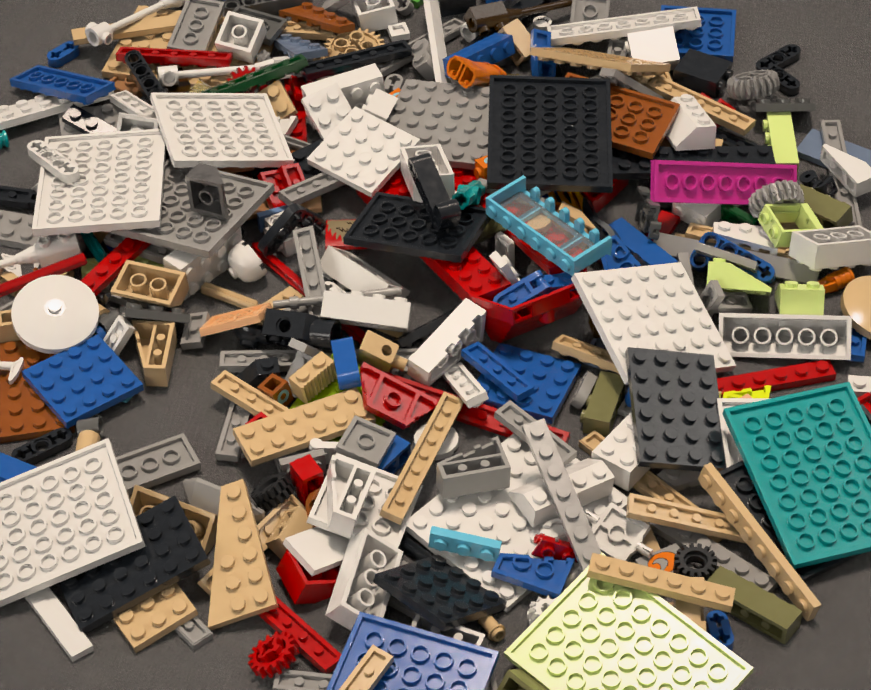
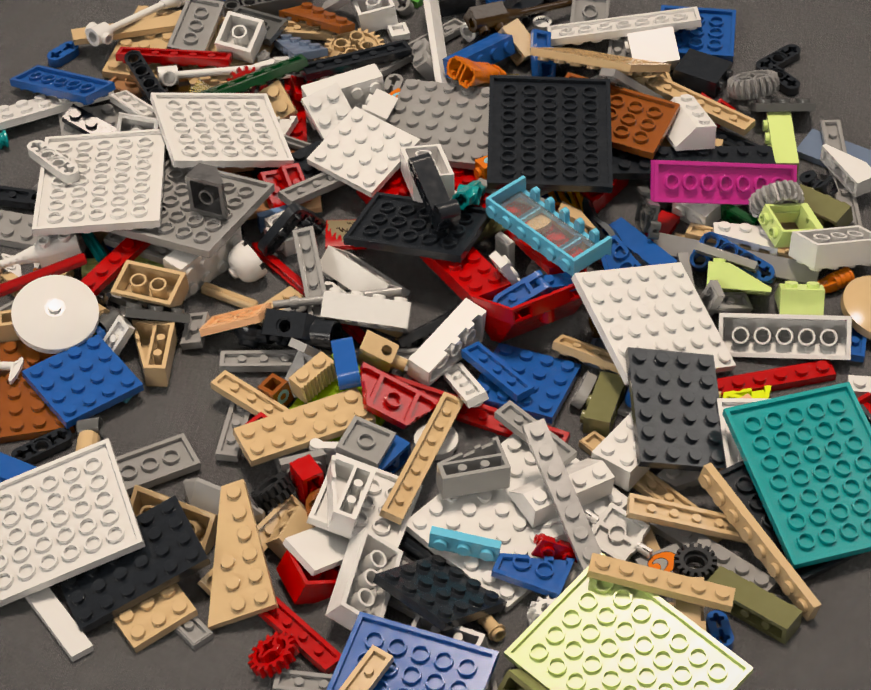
black slope [237,357,280,390] -> none

